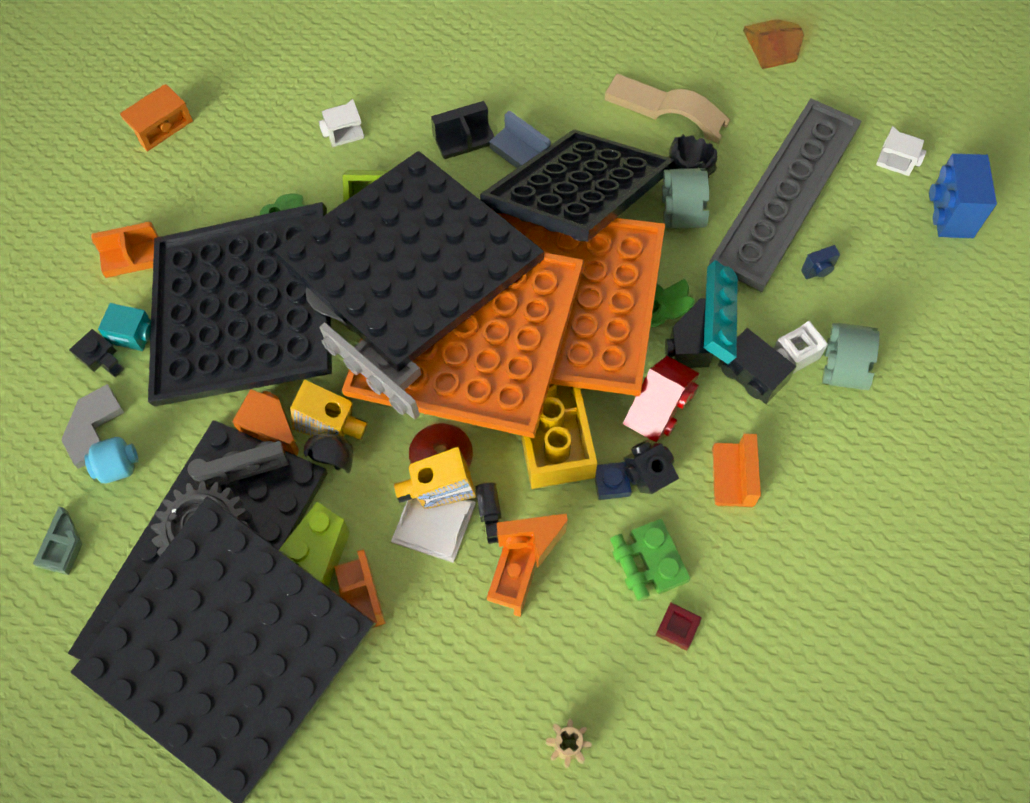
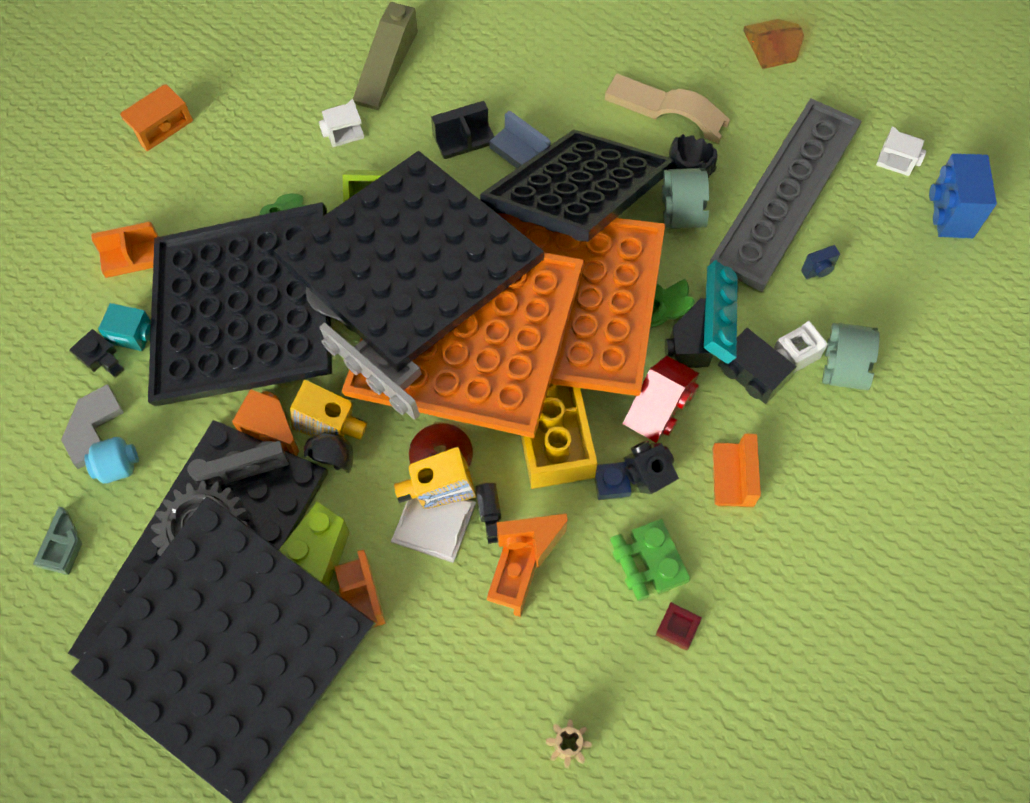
none -> olive slope [353,2,418,110]

